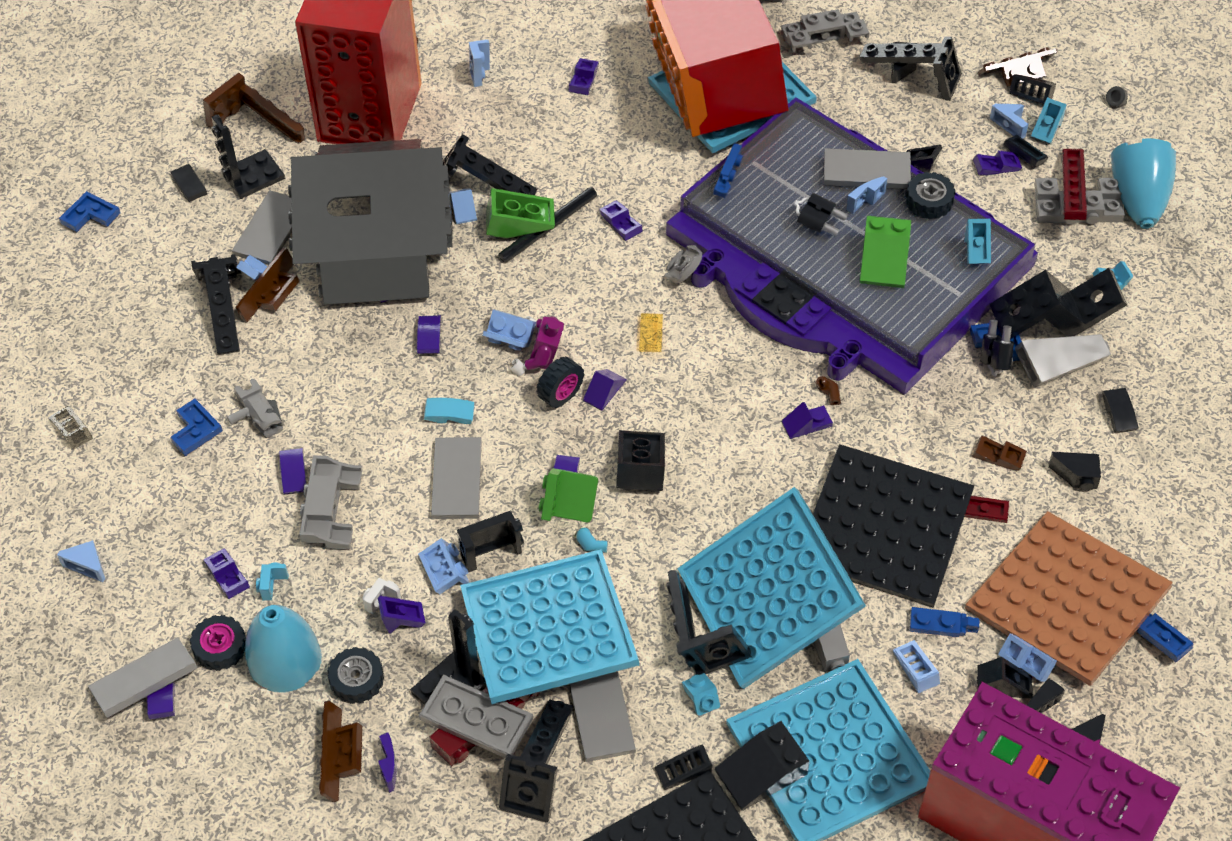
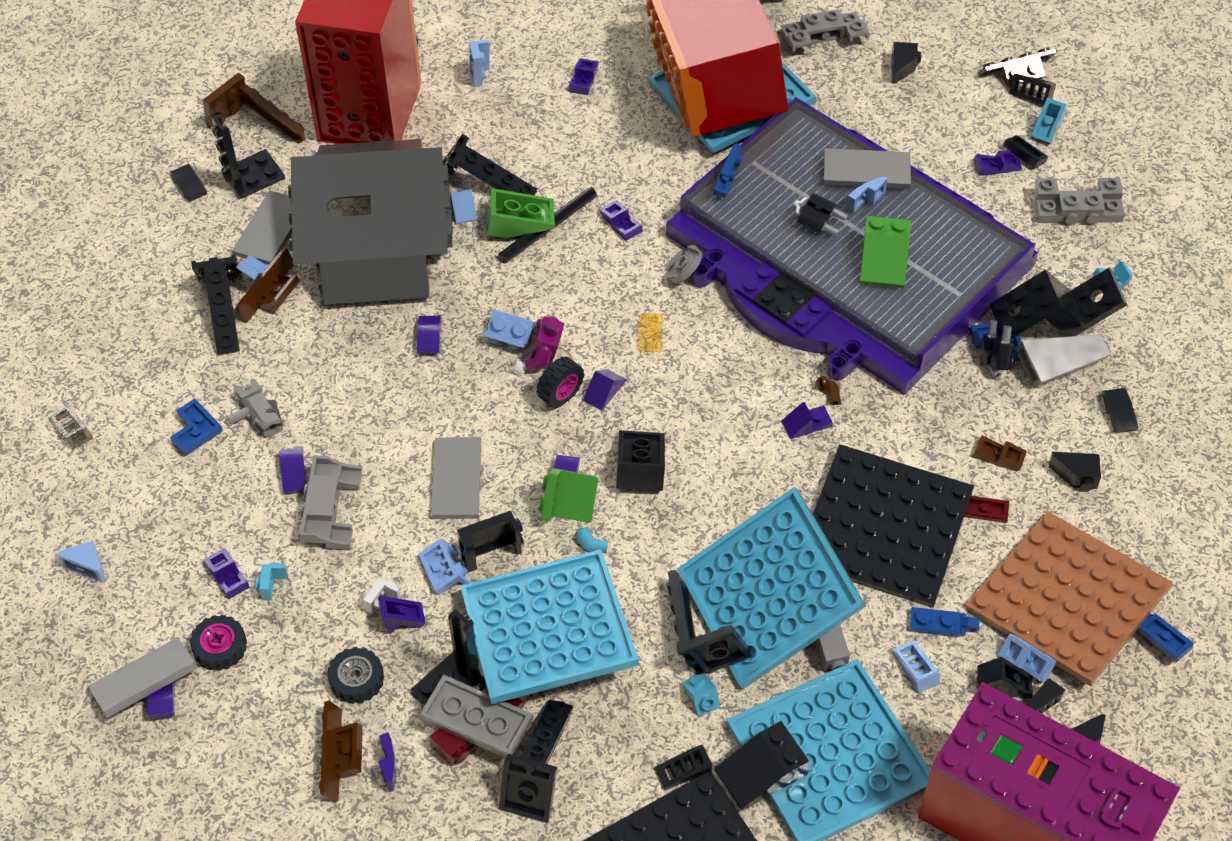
blue plate [59,191,121,232] -> none
medium azure cylinder [245,605,322,693] -> none
medium azure slope [424,398,474,424] -> none
light grey tile [569,671,636,762] -> none
black bracket [860,37,962,101] -> none
black wheel [905,172,955,219] -> none
black slope [906,144,943,173] -> none
medium azure slope [964,219,991,264] -> none
light blue slope [990,103,1028,138] -> none
dark red tile [1062,149,1087,220] -> none
dark grey tile [1106,86,1128,107] -> none
medium azure cylinder [1111,138,1176,229] -> none

